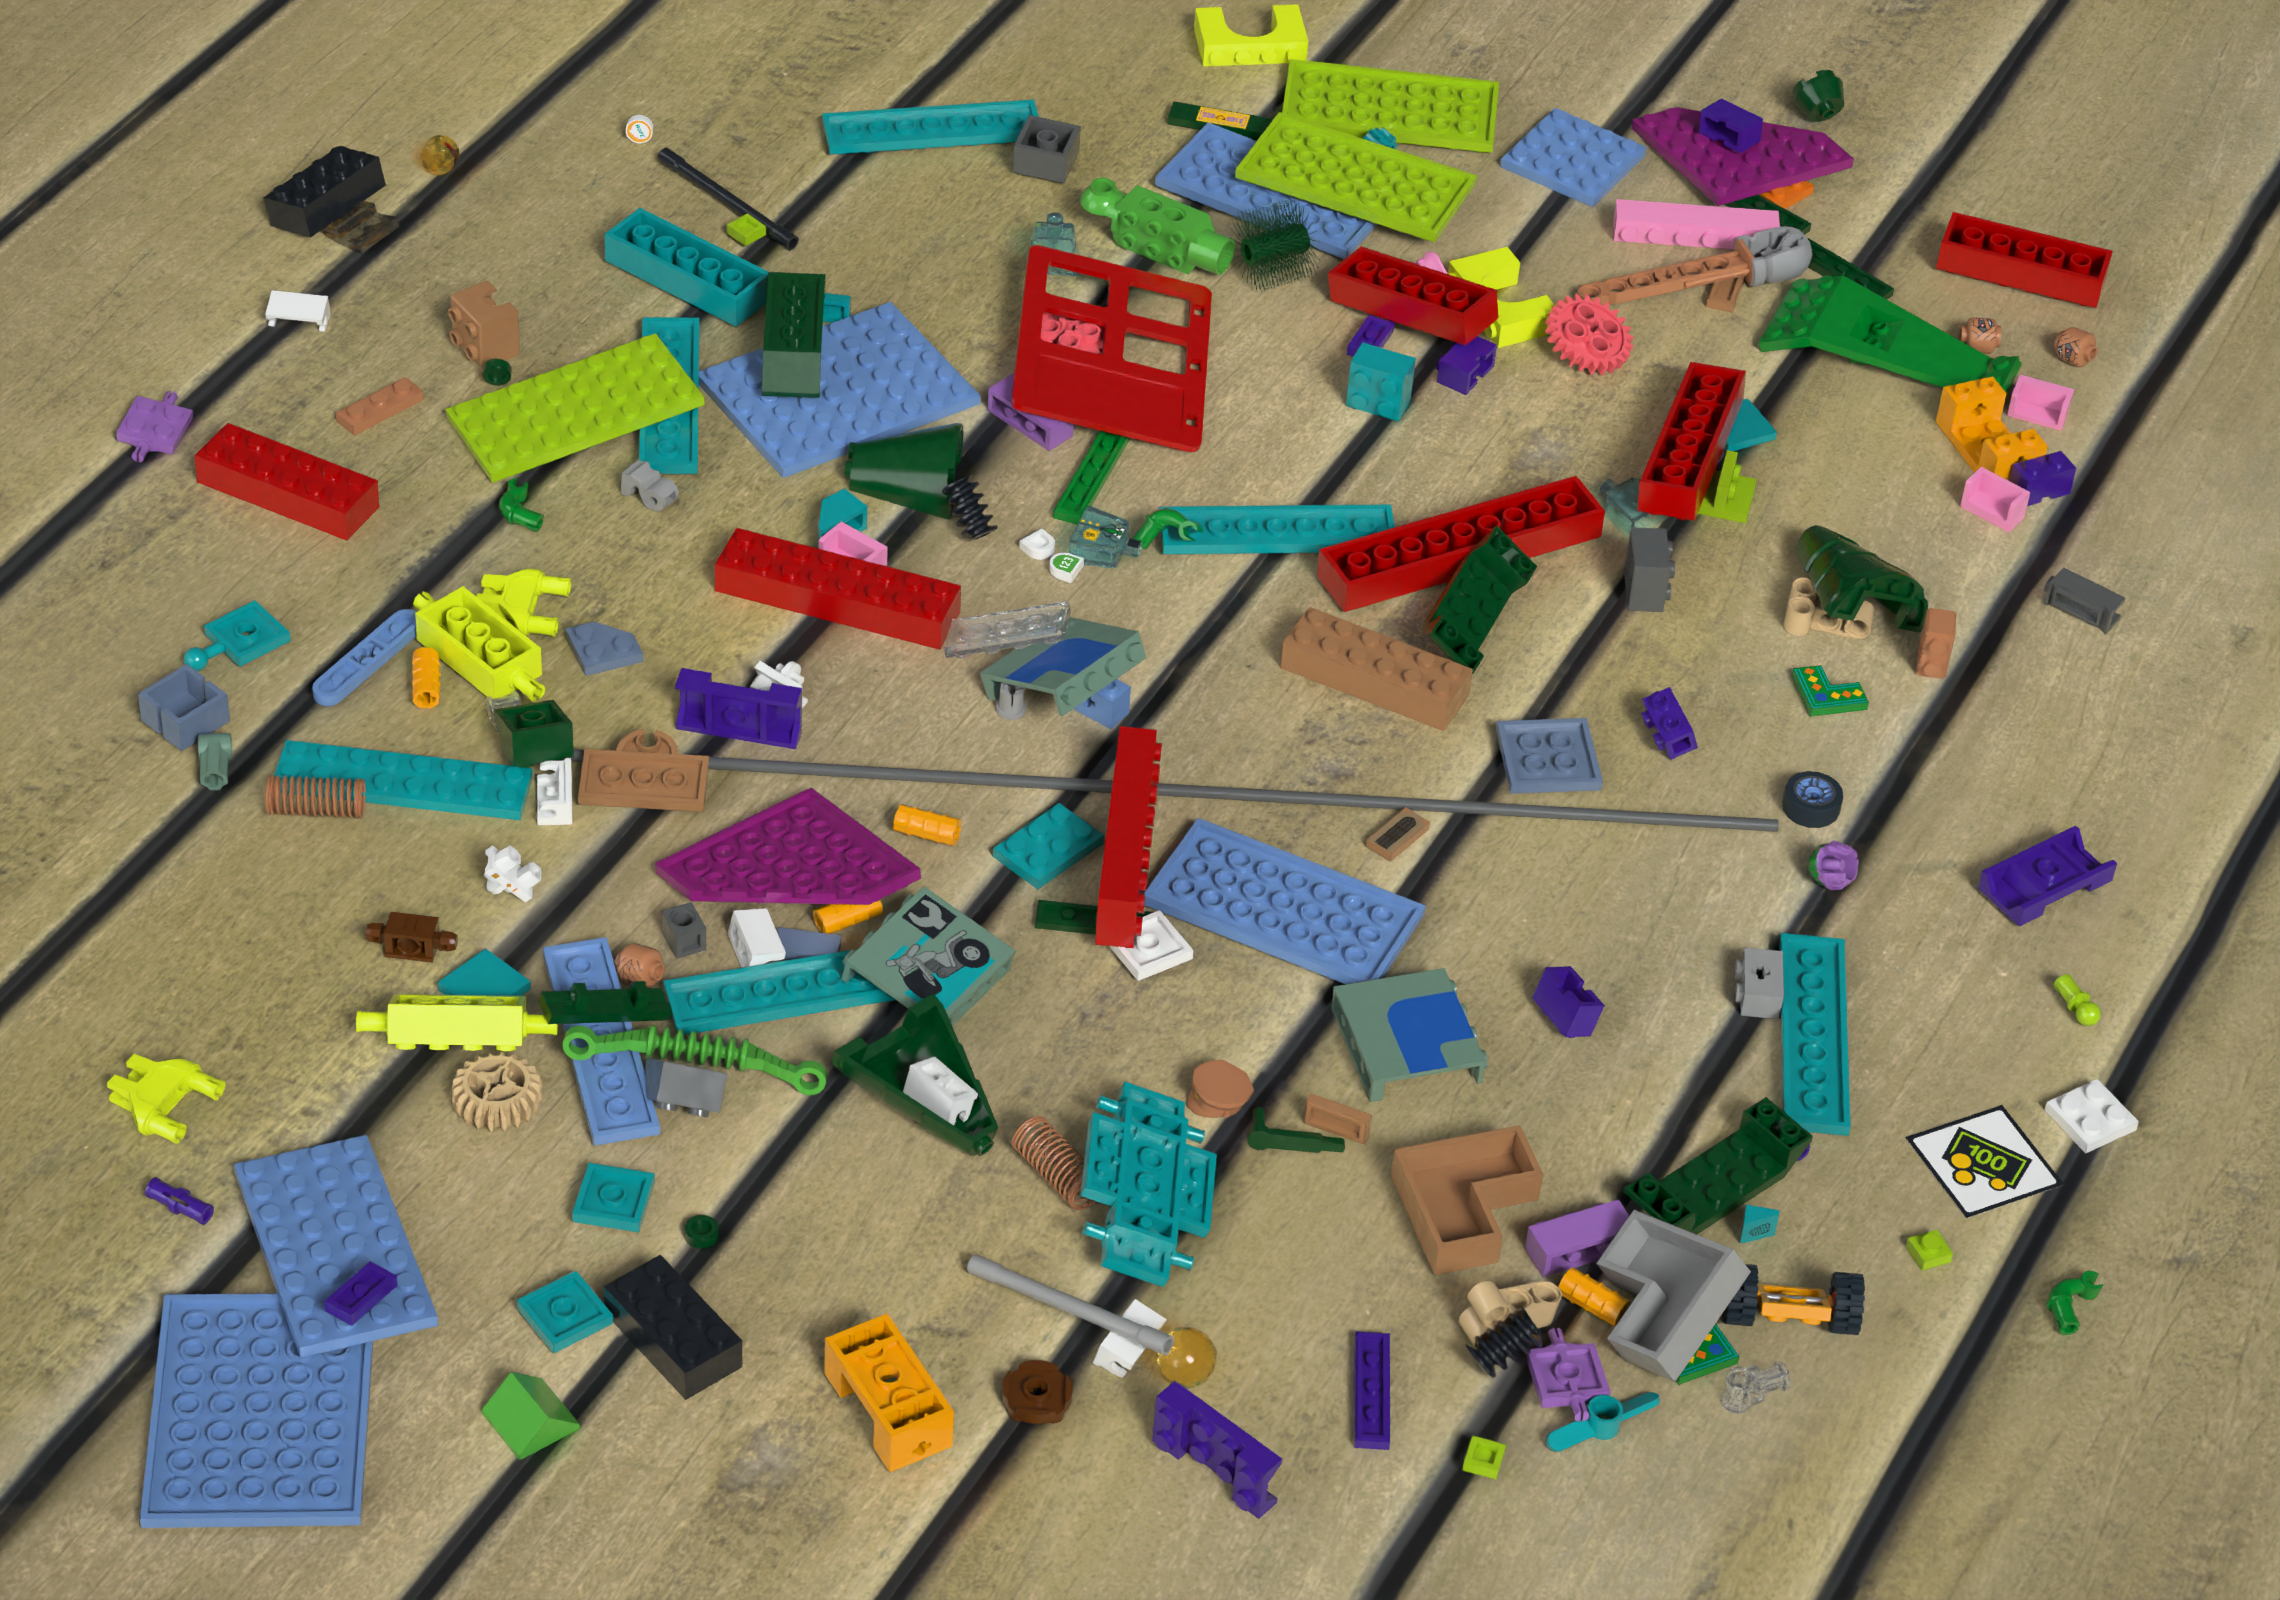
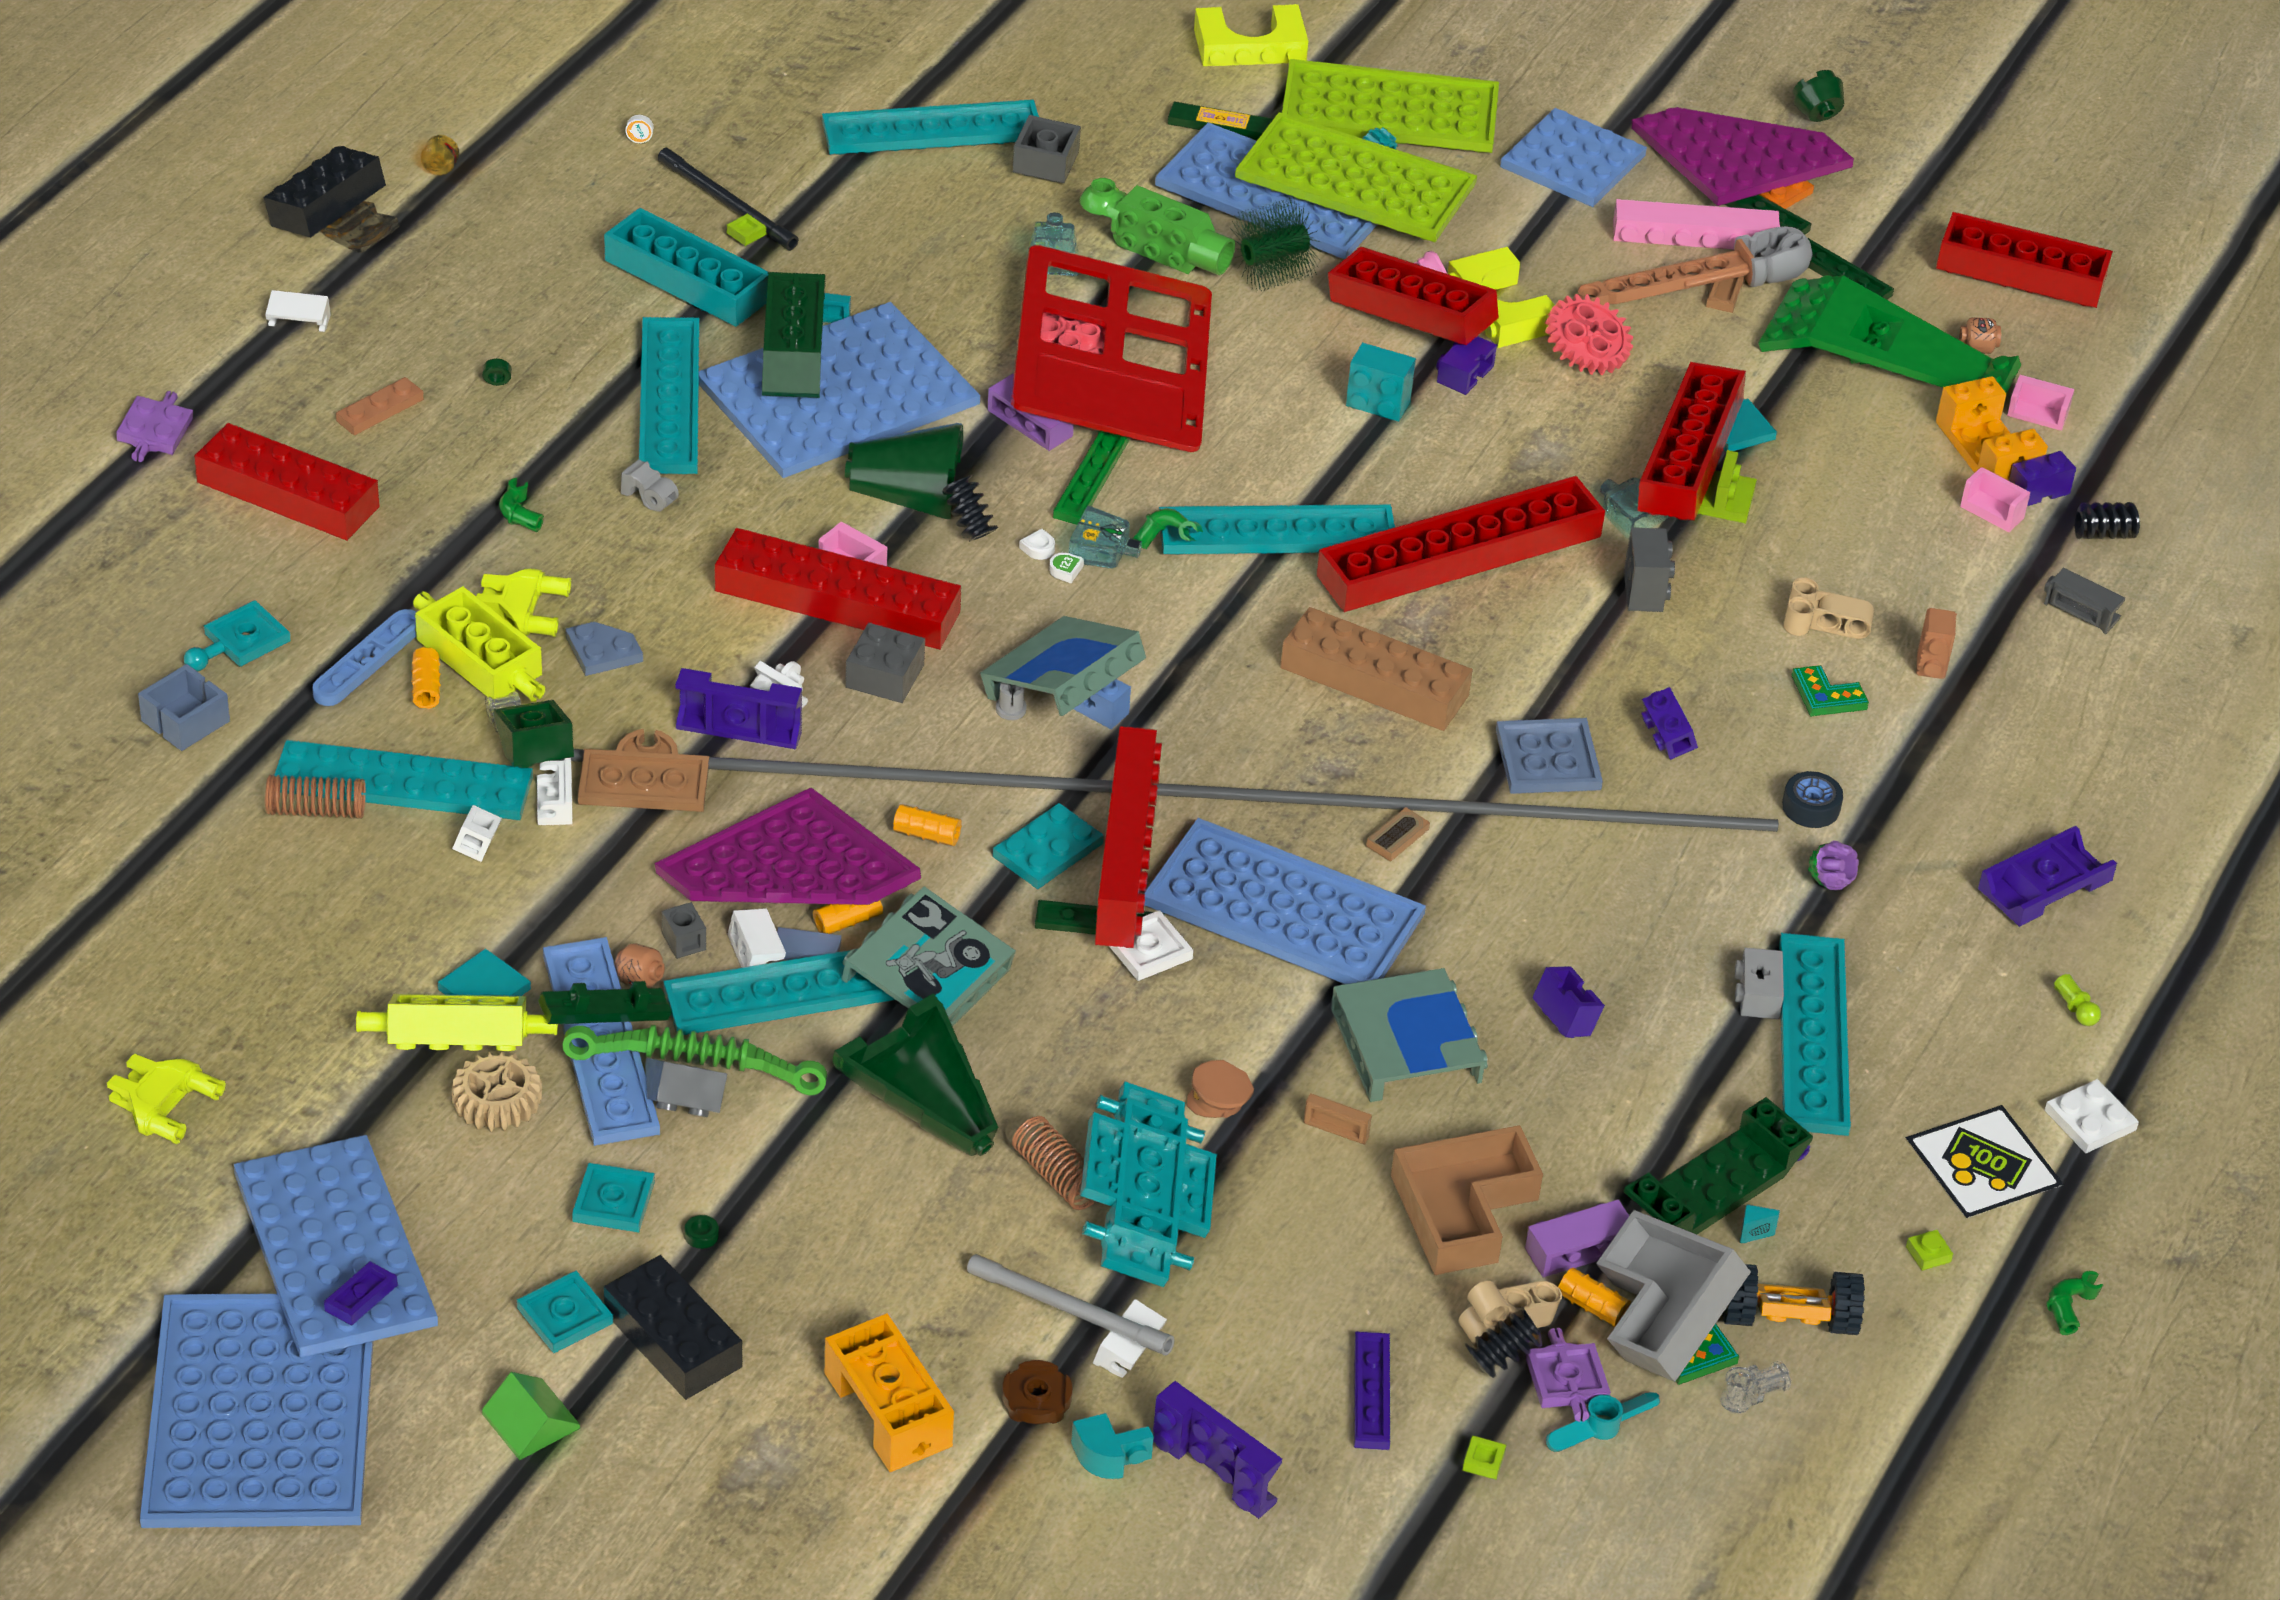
dark purple pin [145,1177,214,1225] -> none
sand green piece [198,733,232,790] -> none
reddish brown piece [365,912,458,963] -> none
lime plate [445,333,705,483] -> none
medium nougat piece [448,281,520,369] -> none
white hips [484,845,542,903] -> none
teal slope [818,488,868,549] -> none
white hinge [903,1057,978,1125] -> none
clear plate [943,601,1071,658] -> none
clear yellow piece [1156,1326,1217,1389] -> none
dark green piece [1247,1107,1345,1153] -> none
dark purple plate [1346,315,1395,357] -> none
dark green slope [1420,526,1537,674] -> none
dark purple brick [1699,98,1763,153] -> none
dark green cone [1795,525,1928,633] -> none
nougat head [2054,327,2098,367] -> none
none -> white brick [452,805,502,862]
none -> dark grey brick [846,623,925,703]
none -> teal brick [1071,1413,1154,1479]
none -> black piece [2074,502,2140,539]

